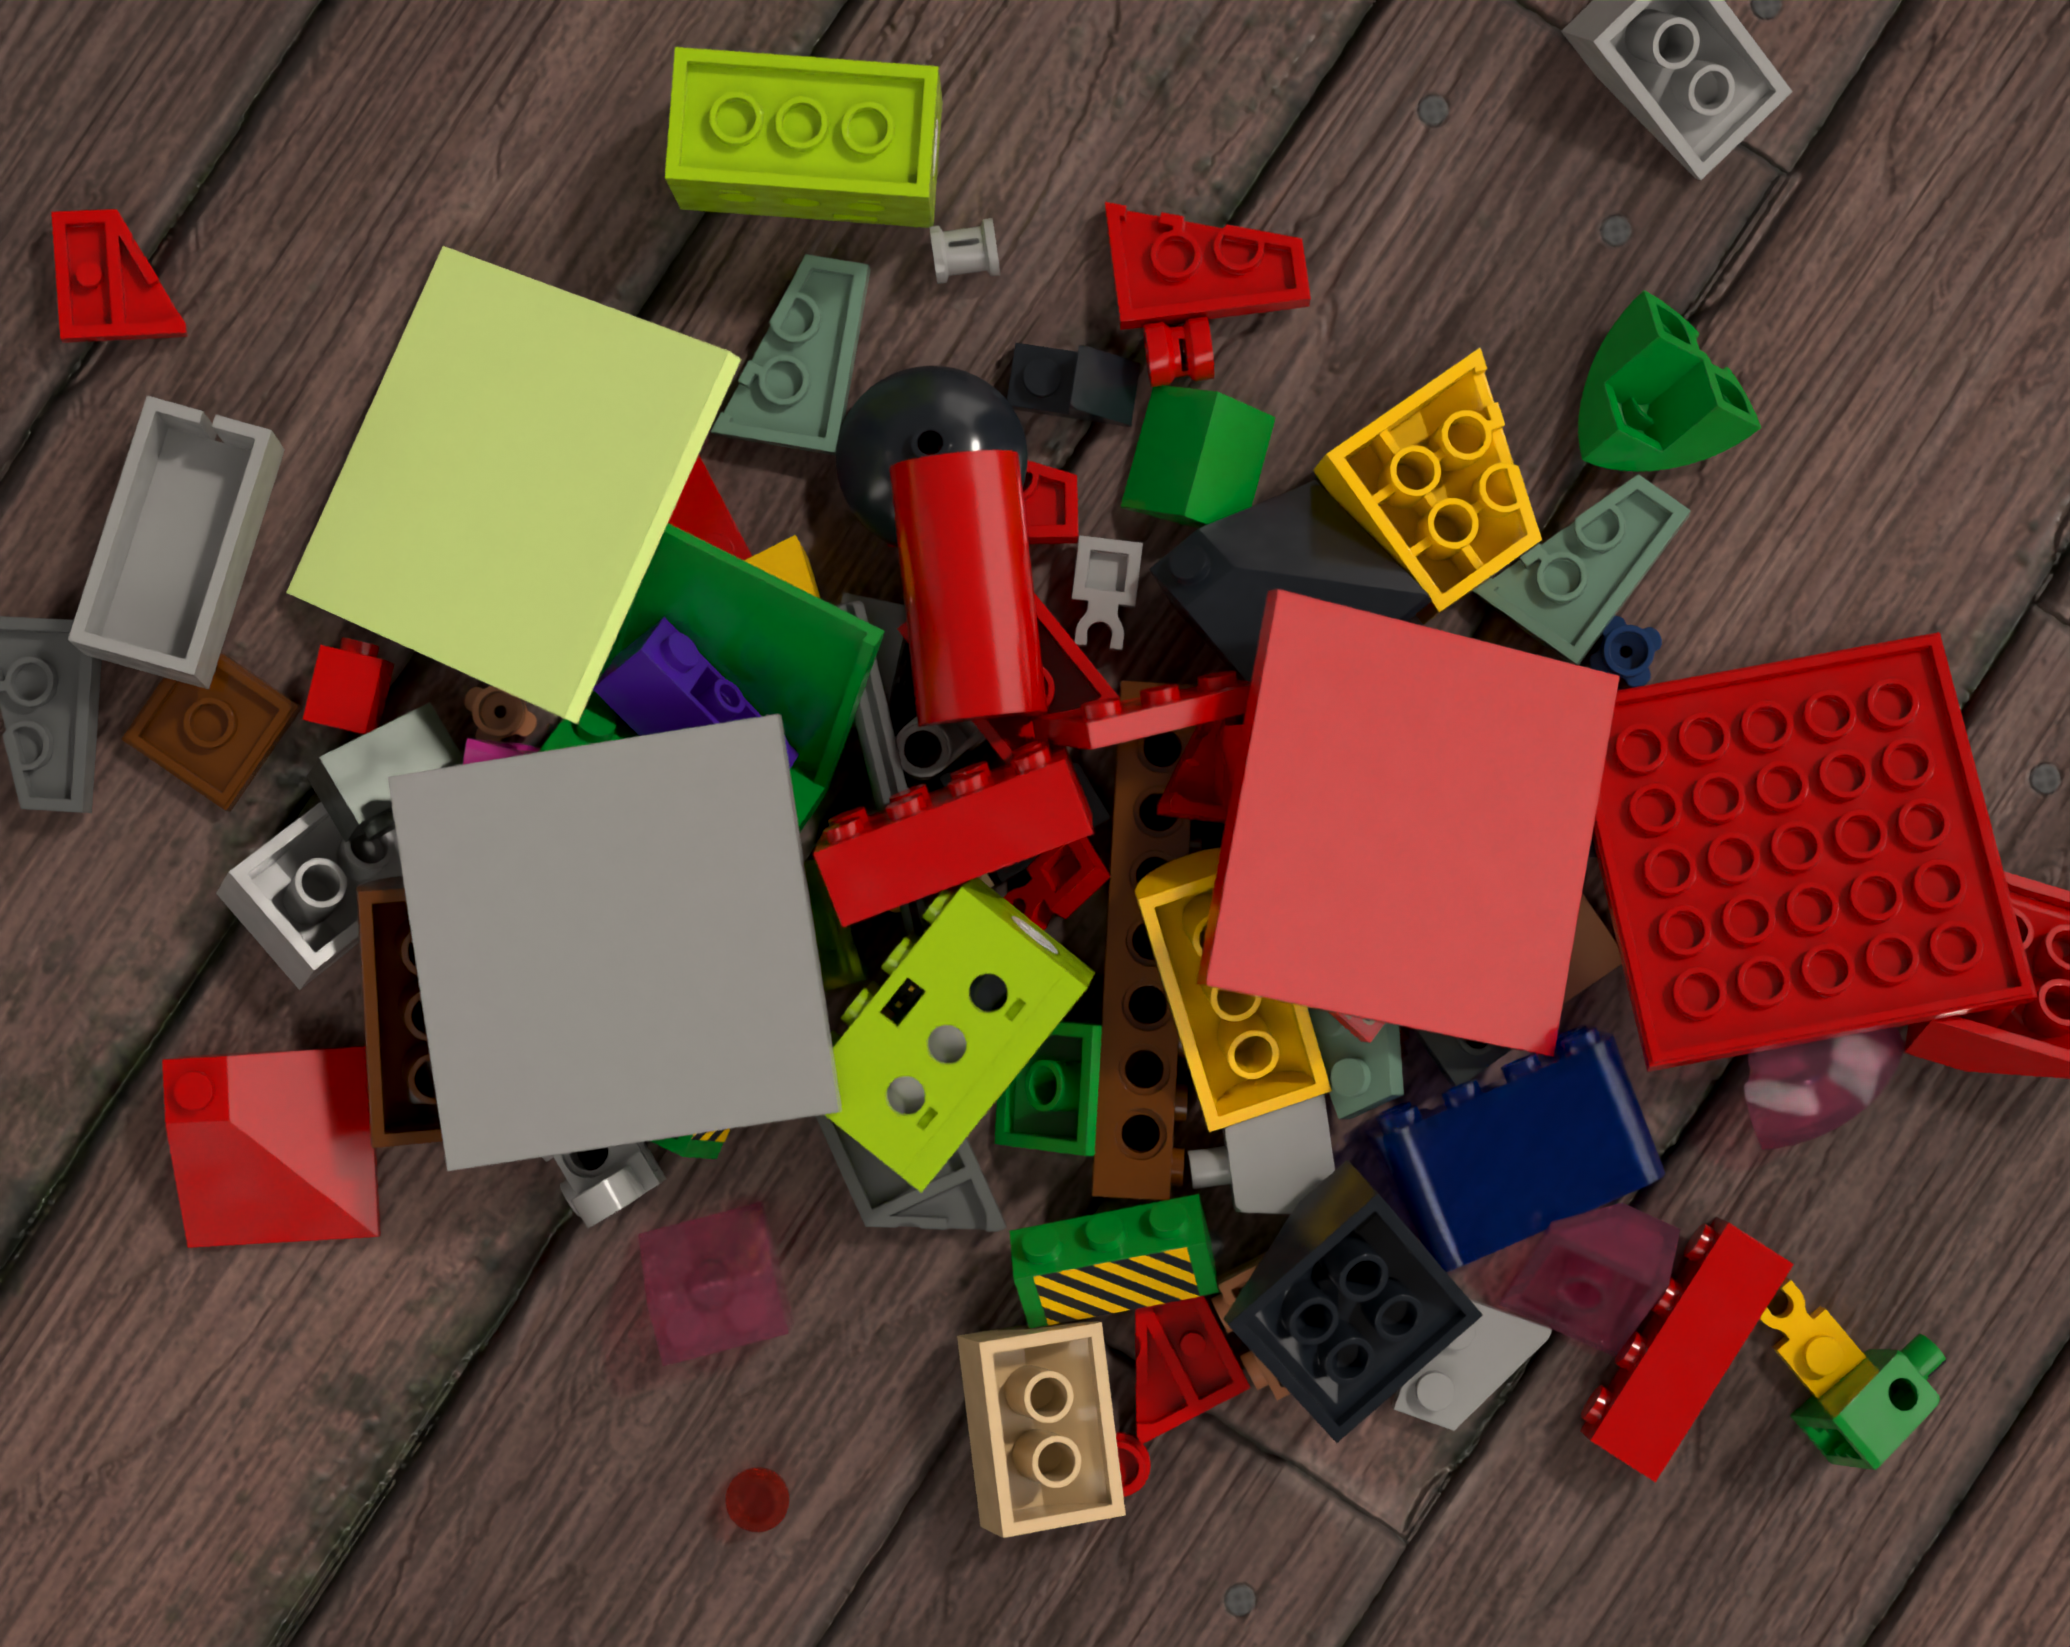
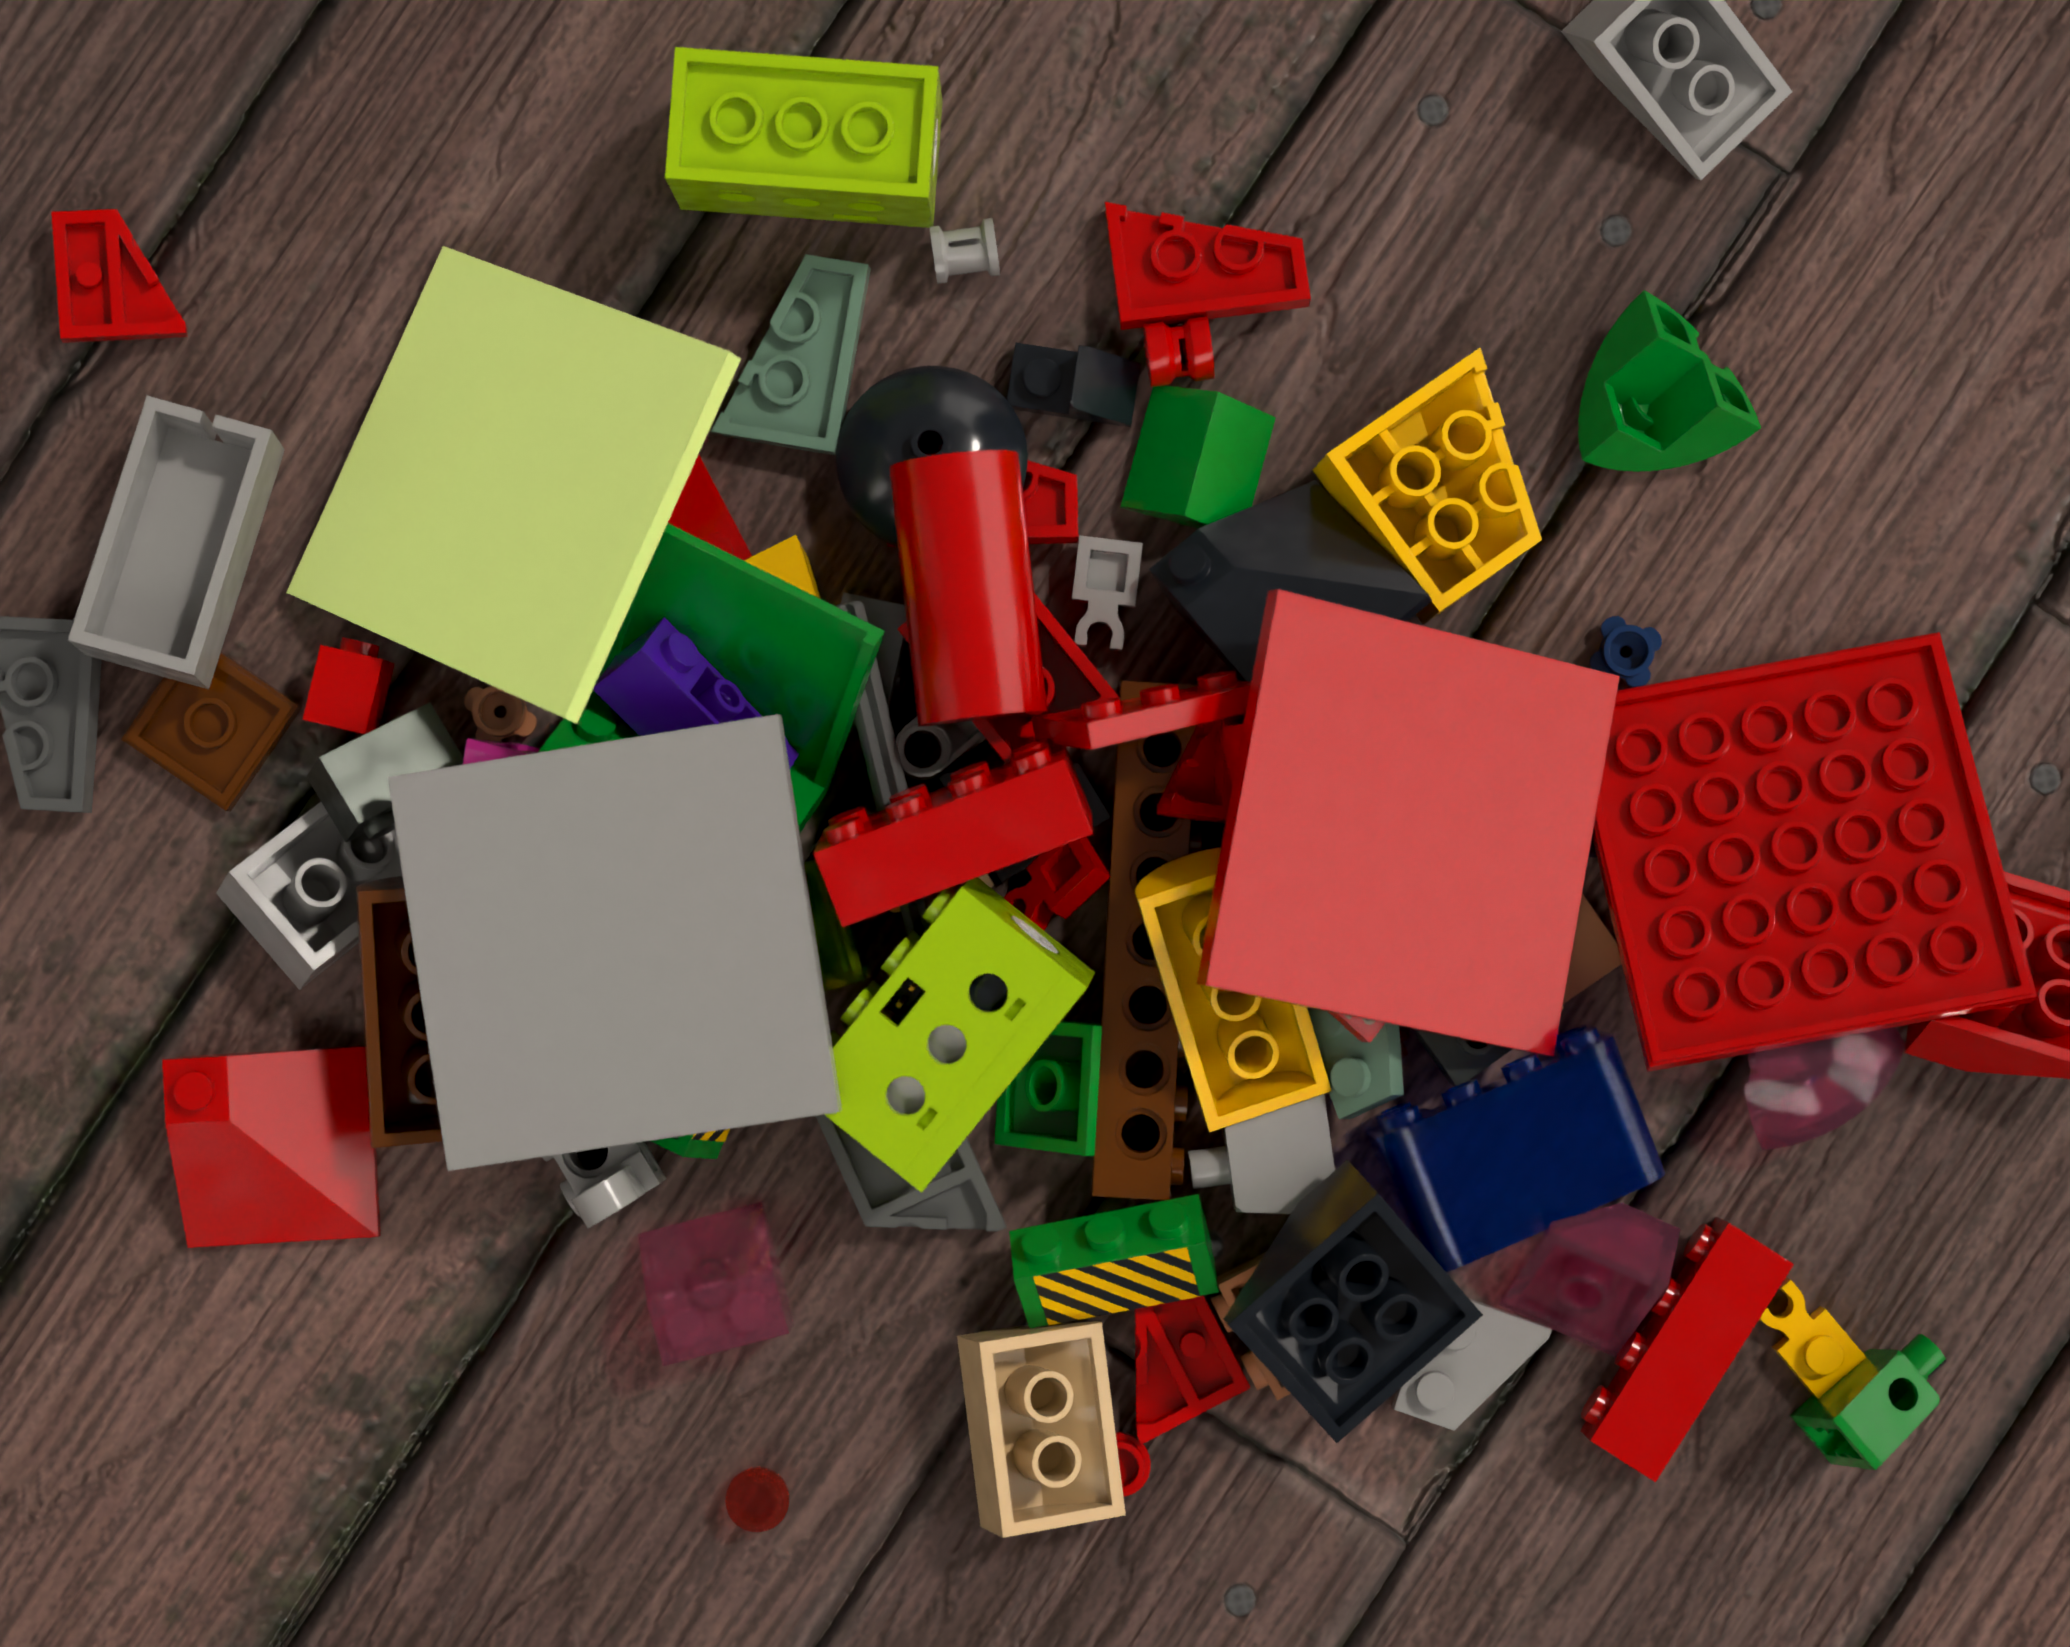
sand green wing [1473,474,1691,665] -> none

